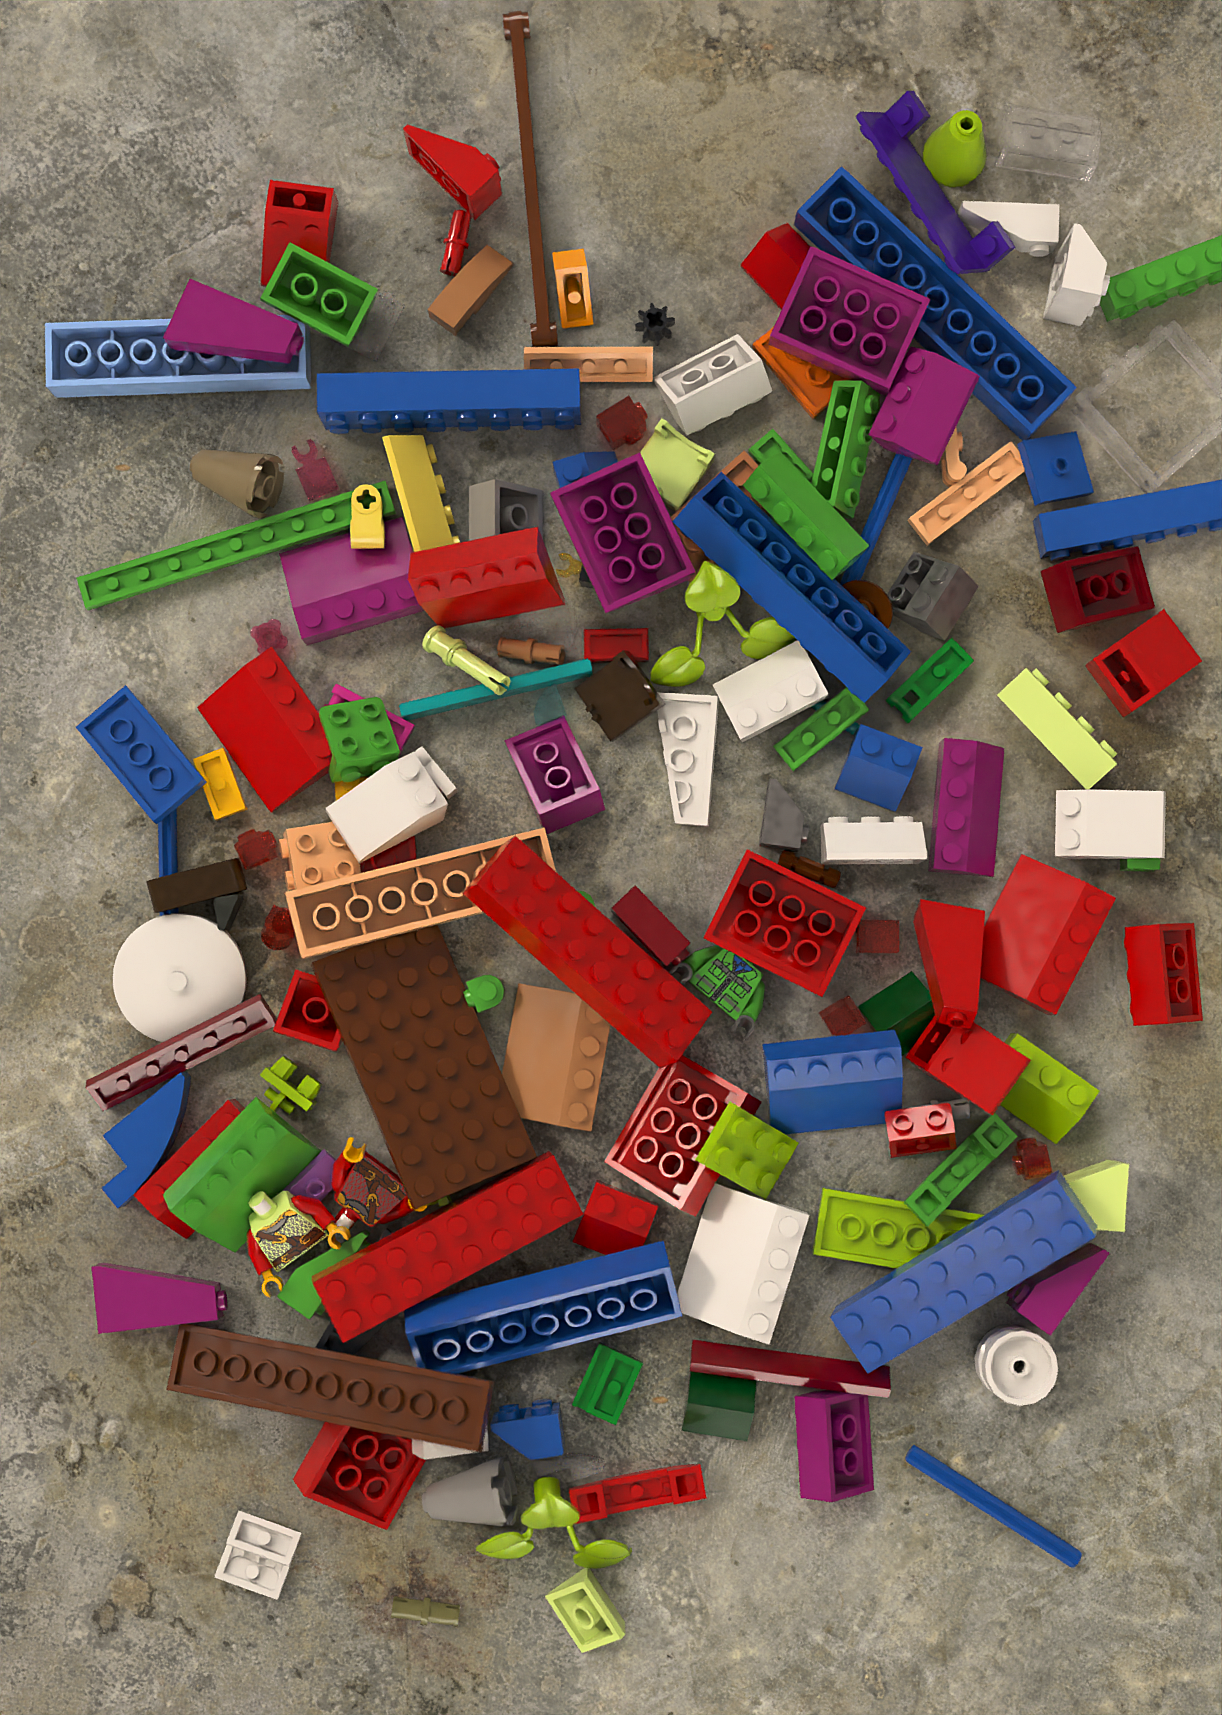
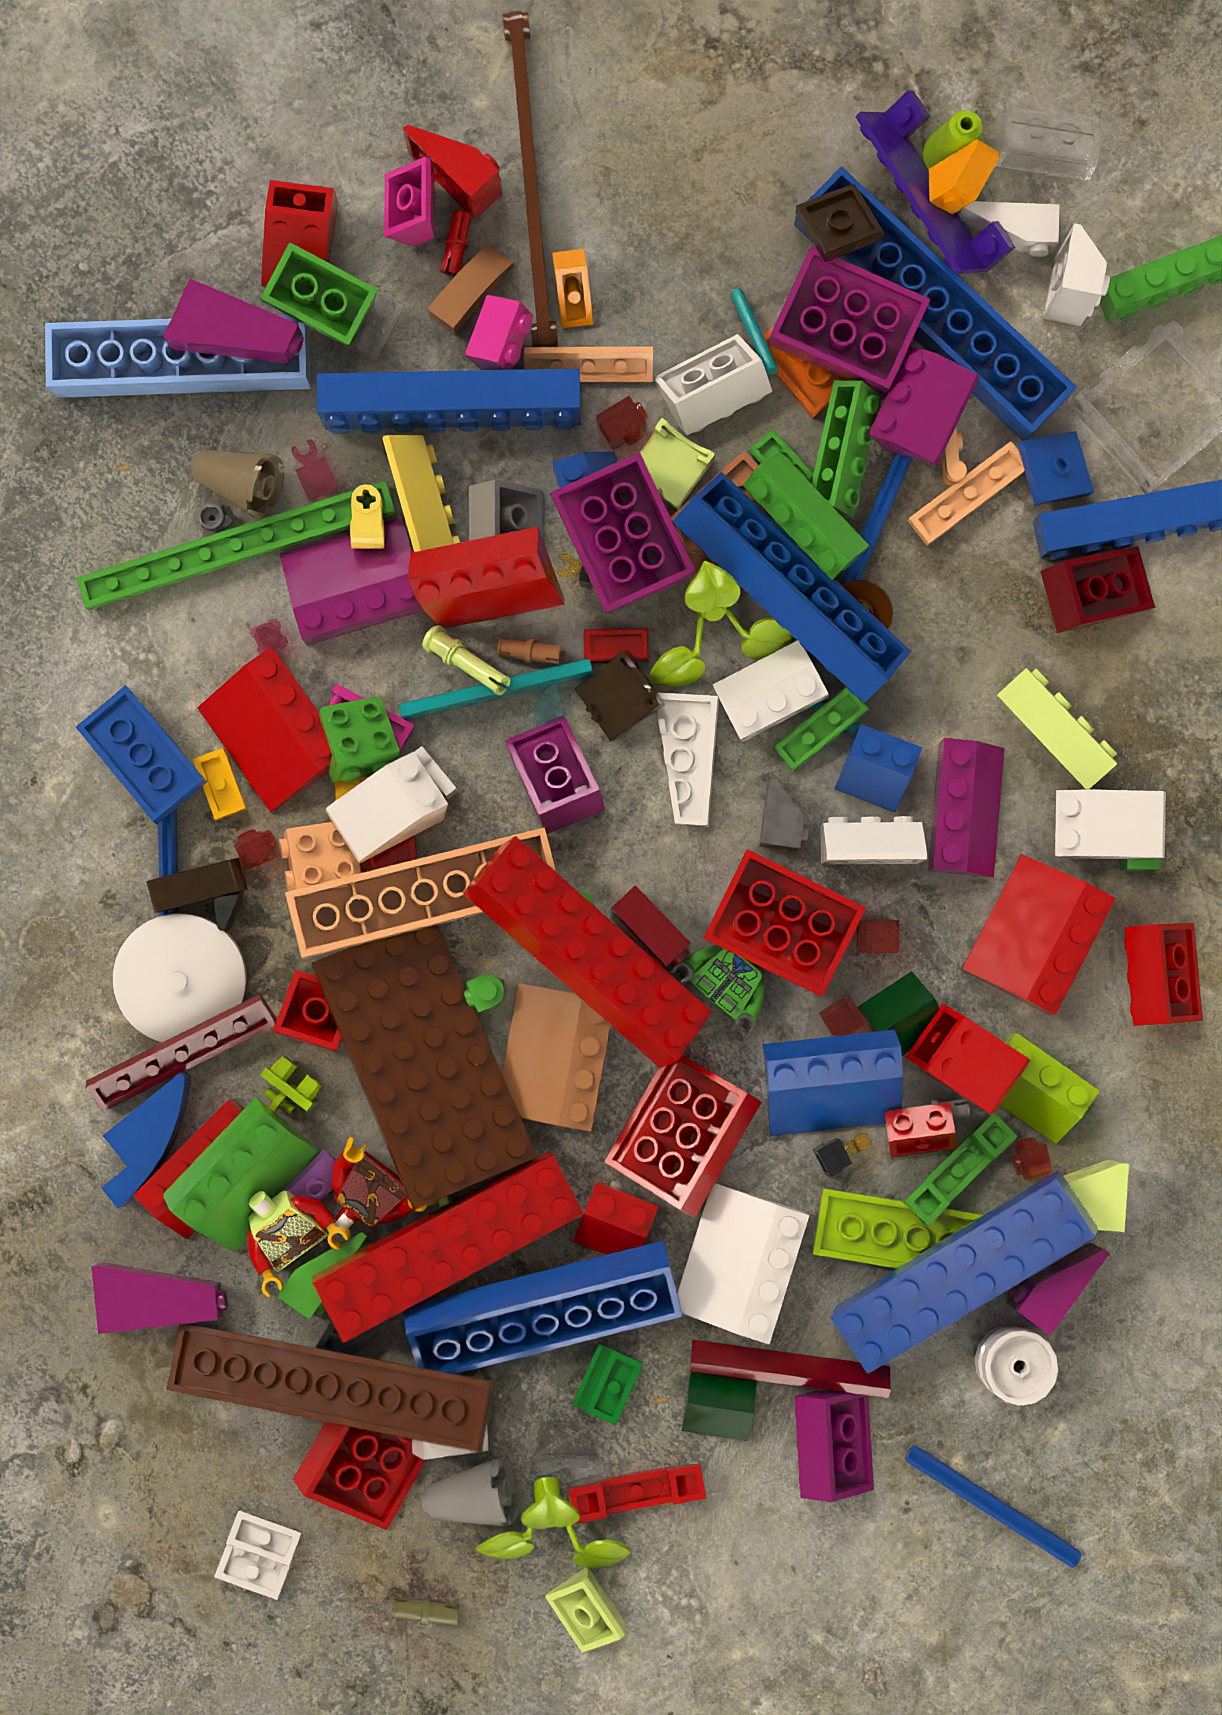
clear red plate [261,905,295,950] -> none
blue slope [490,1399,565,1460] -> none
black gear [635,303,675,346] -> none
lime plate [695,1102,799,1200] -> none
red slope [740,222,810,310] -> none
reddish brown axle [778,850,841,888] -> none
green plate [885,638,974,724] -> none
flat silver slope [887,552,979,641] -> none
red slope [913,899,985,1029] -> none
red slope [1085,609,1202,718] -> none
none -> flat silver plate [193,499,232,537]
none -> dark pink slope [384,157,435,246]
none -> dark pink slope [465,295,534,370]
none -> teal bar [730,288,778,375]
none -> dark brown plate [795,184,884,262]
none -> black piece [812,1133,872,1177]
none -> light orange slope [929,139,1000,215]

